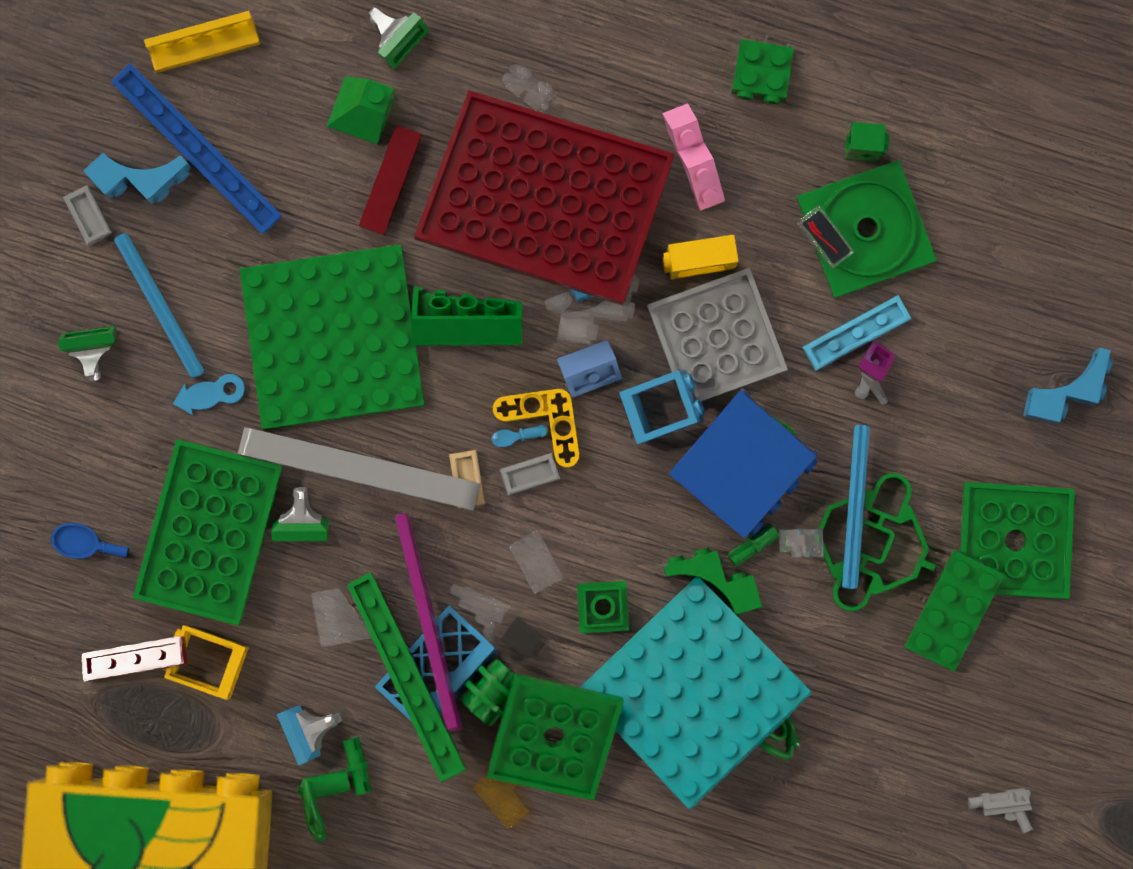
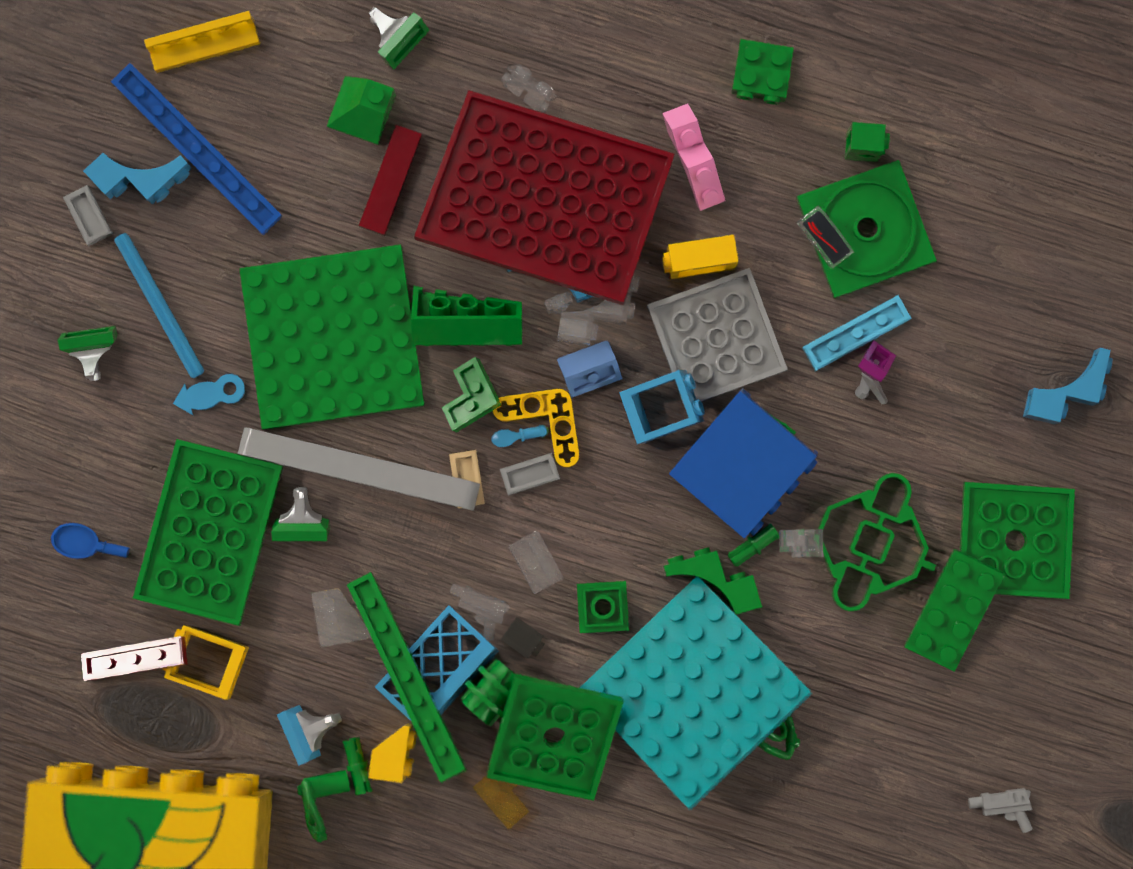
magenta tile [395,513,463,732] -> none
dark azure axle [842,425,870,589] -> none
none -> yellow slope [368,723,417,783]
none -> green plate [441,357,501,432]

